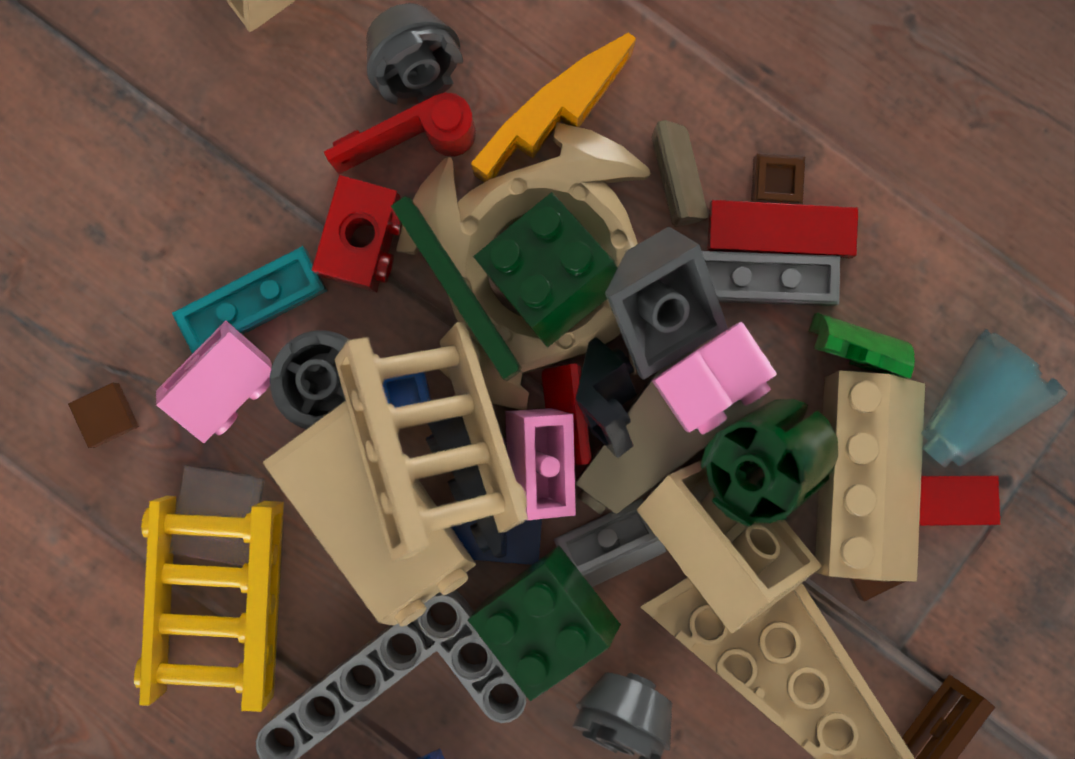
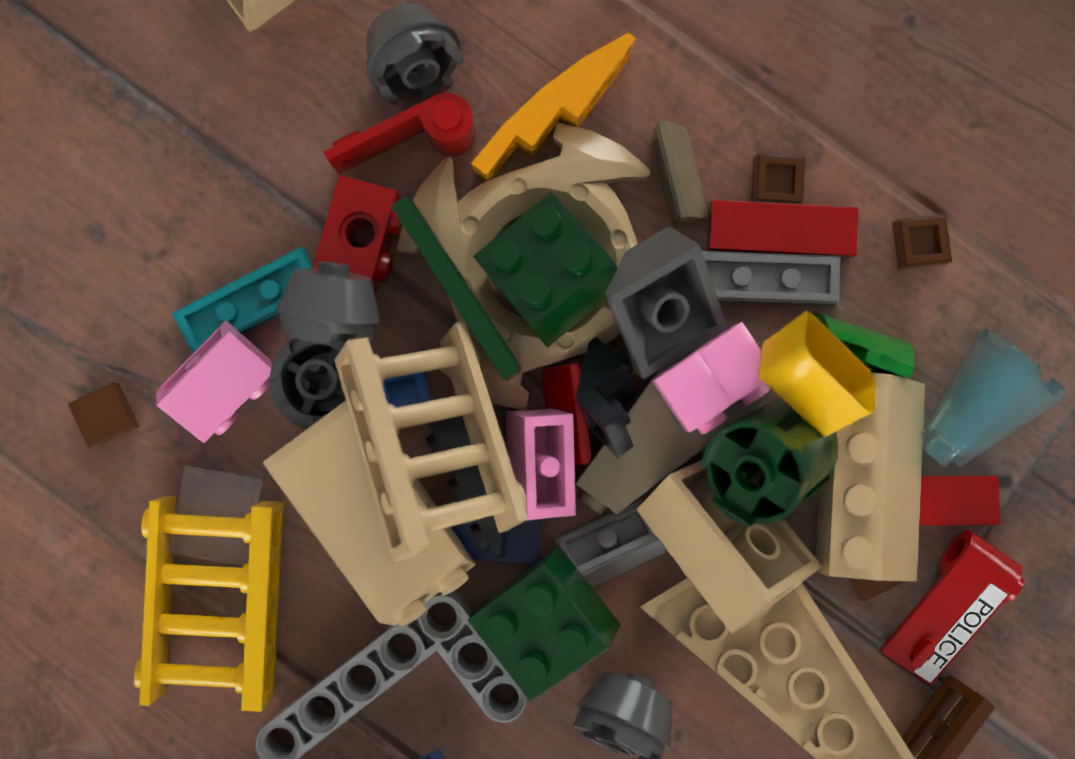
none -> dark grey cone [276,261,380,344]
none -> yellow piece [759,310,876,437]
none -> red door [880,530,1024,686]
none -> reddish brown tile [892,214,952,270]

